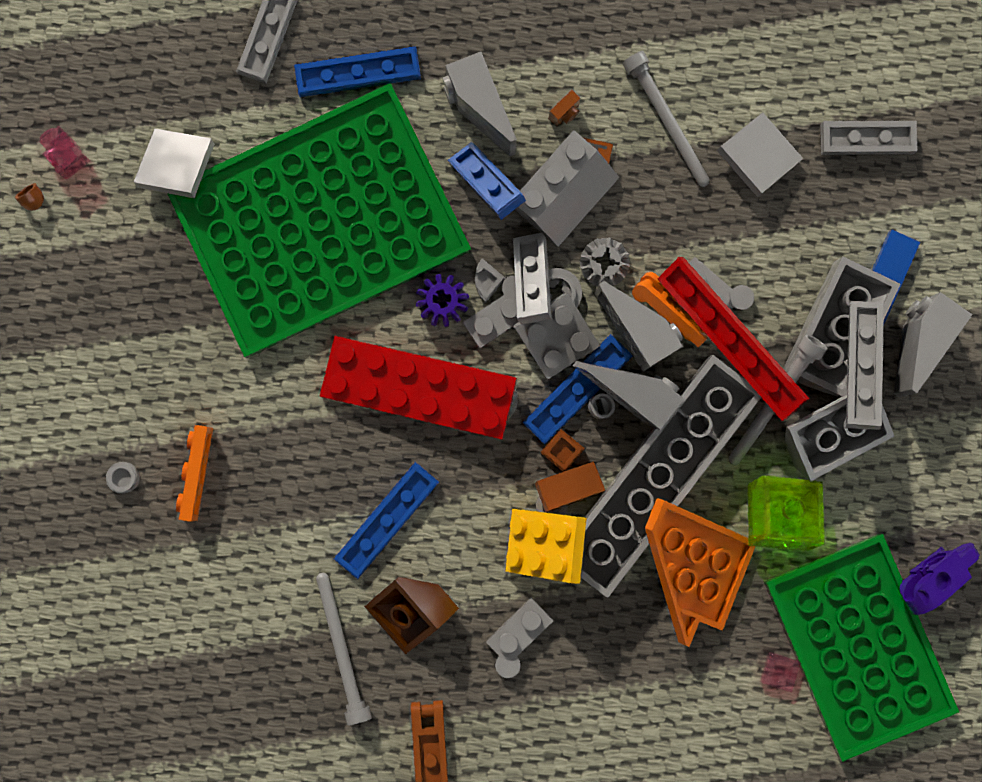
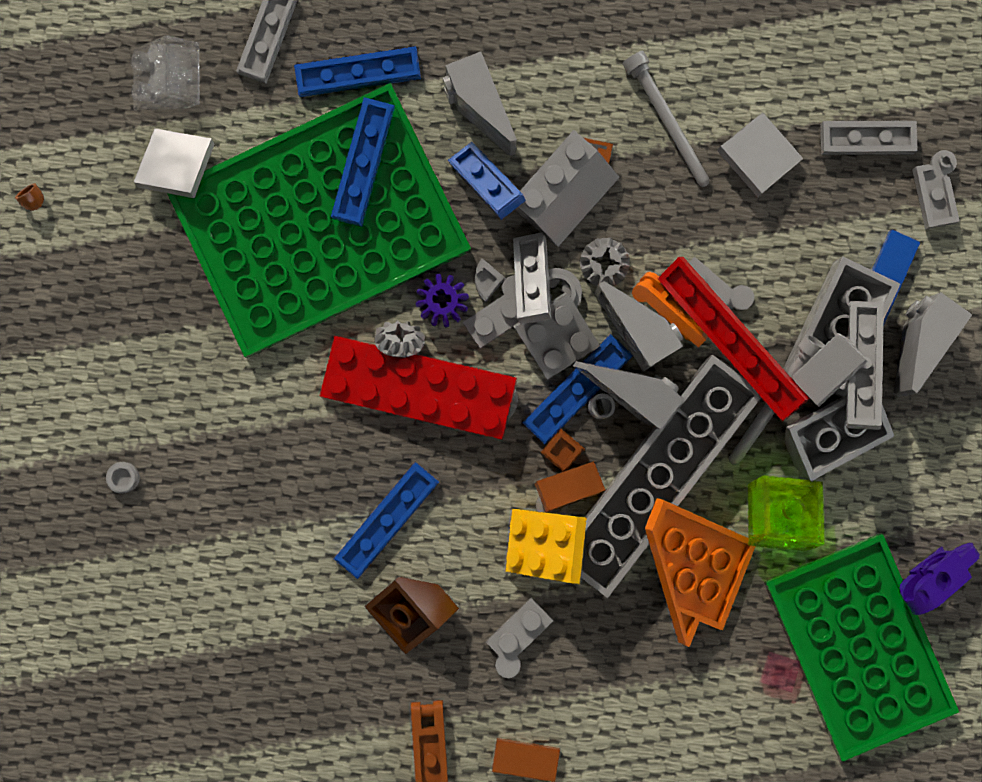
clear pink brick [39,125,91,180] -> none
orange plate [176,425,213,522] -> none
light grey piece [316,573,372,725] -> none
dark orange plate [548,90,581,127] -> none
none -> clear slope [131,35,200,111]
none -> blue tile [331,97,395,227]
none -> light grey gear [374,320,425,357]
none -> dark orange tile [492,738,560,782]
none -> light grey slope [792,333,868,406]
none -> light grey hinge [912,150,959,229]

